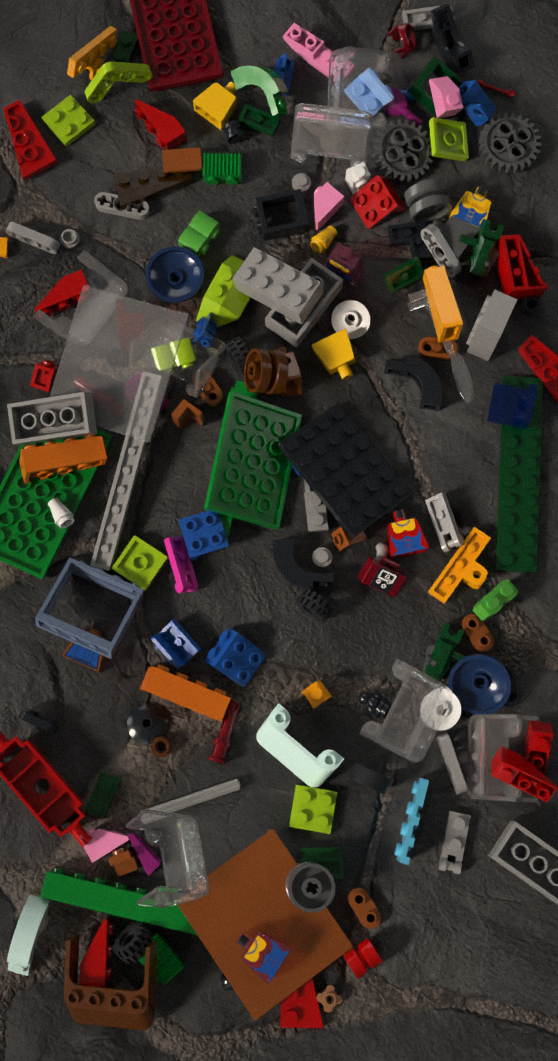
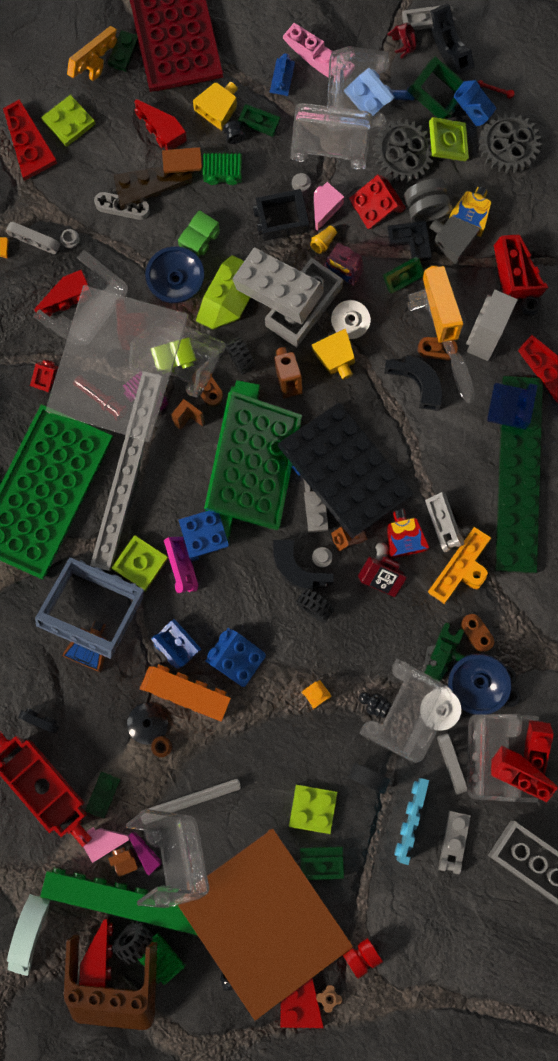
light grey brick [7,392,97,446] -> none
orange wedge [19,435,107,484] -> none
white cone [48,498,74,529] -> none
lime beam [85,62,152,103] -> none
blue hinge [191,313,217,347] -> none
dark red pin [208,700,241,765] -> none
arch [231,66,288,116] -> none
torso [236,931,291,985] -> none
reddish brown wheel [244,348,288,395] -> none
light aqua windscreen [256,703,344,788] -> none
dark grey wheel [285,861,336,913] -> none
white brick [345,162,370,195] -> none
dark orange plate [348,887,381,929] -> none
magenta piece [382,86,423,127] -> none
light grey beam [421,224,461,278] -> none
bright pink slope [429,76,463,118] -> none
dark green piece [459,219,504,277] -> none
bright green brick [472,579,518,621] -> none

